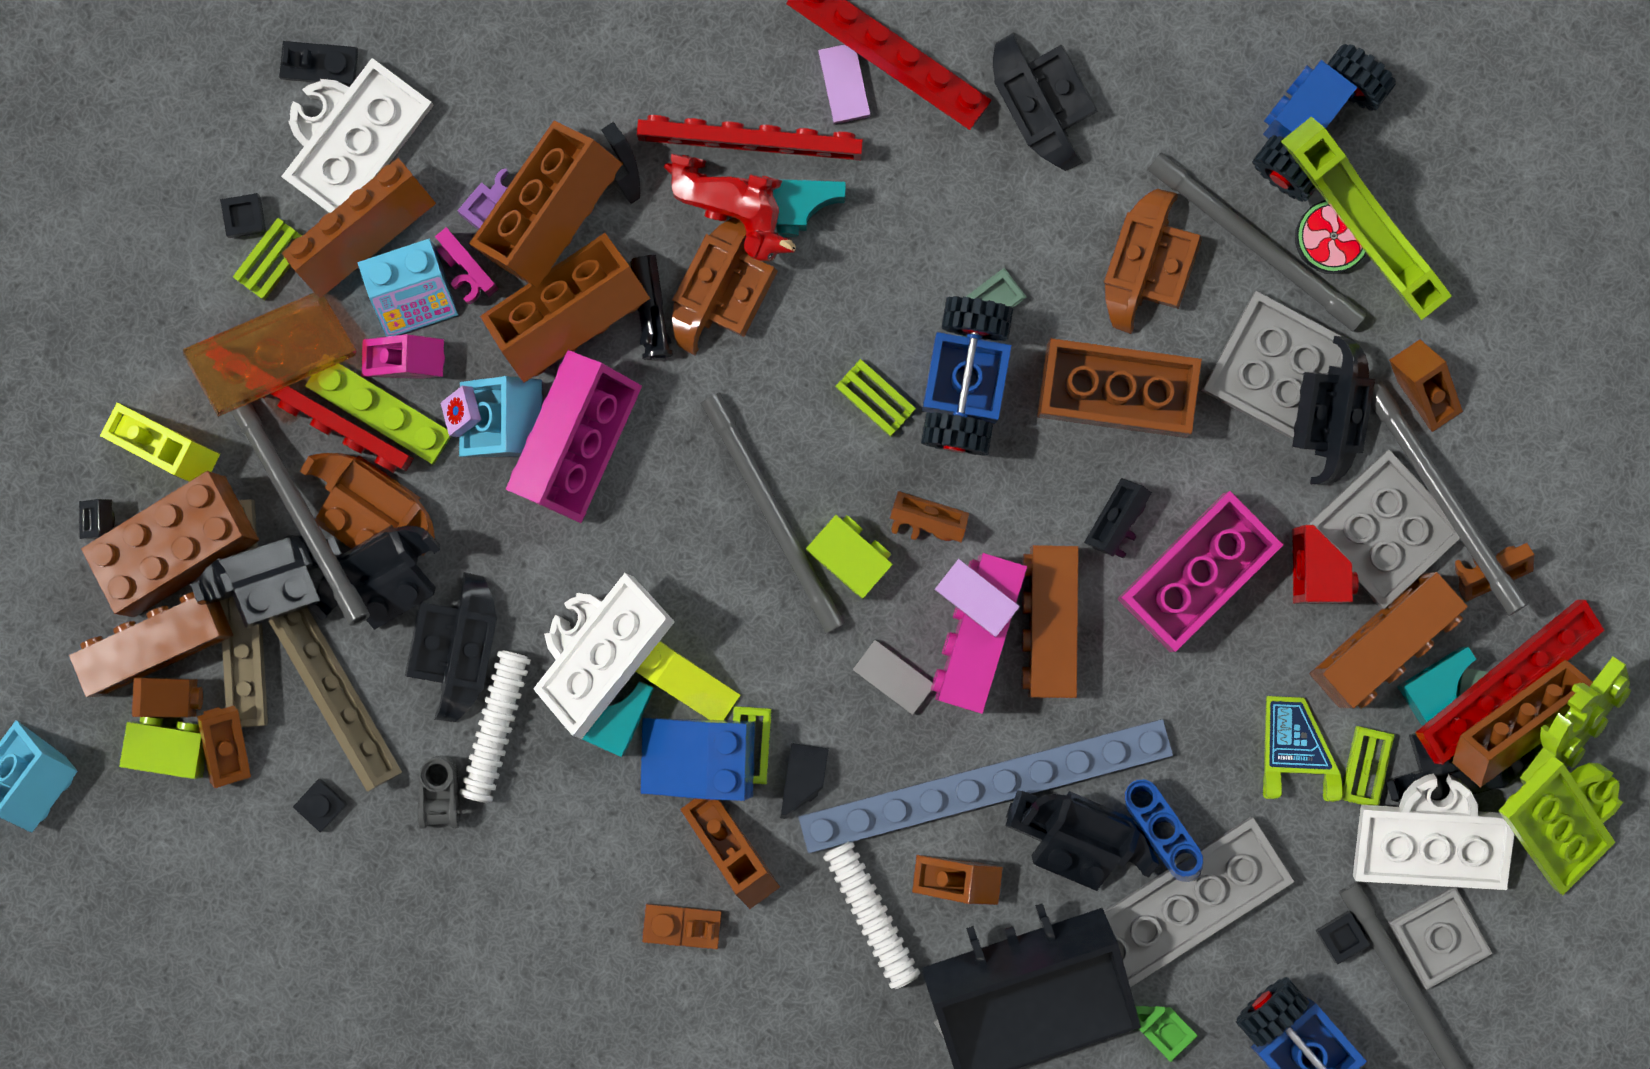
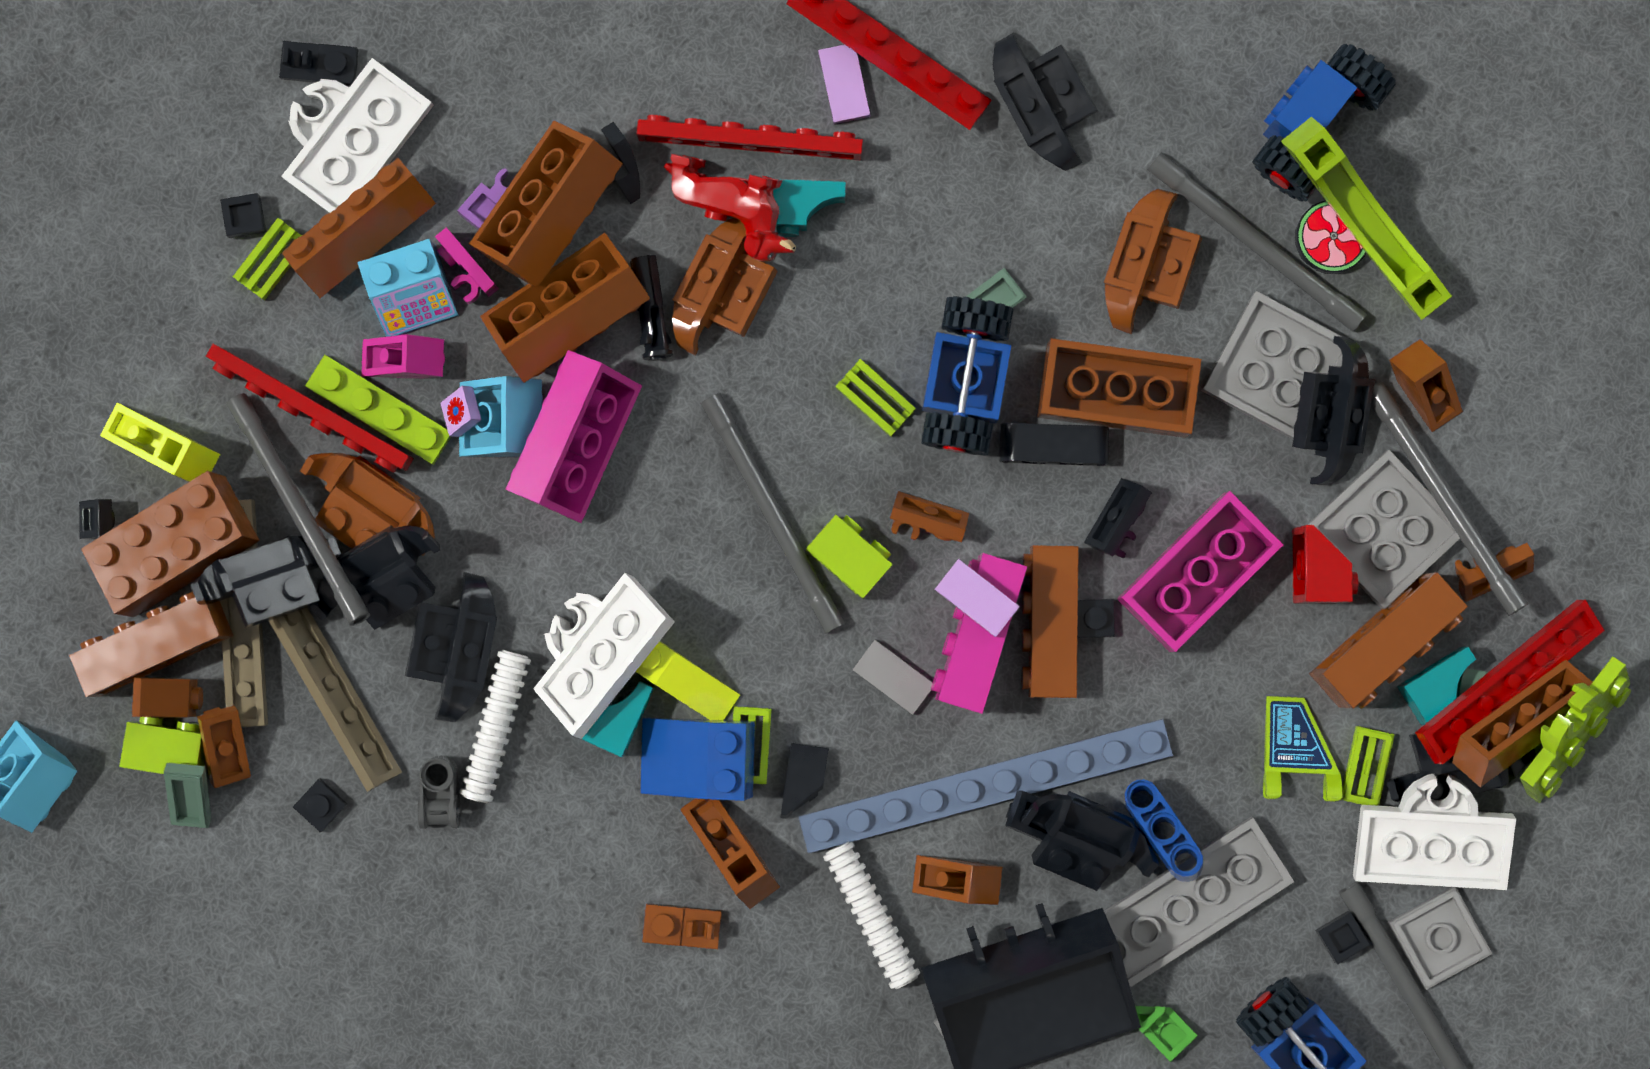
clear orange tile [183,293,356,417] -> none
lime plate [1498,756,1623,896] -> none
none -> sand green tile [164,763,211,828]
none -> black beam [999,423,1109,466]
none -> black plate [1077,599,1115,638]

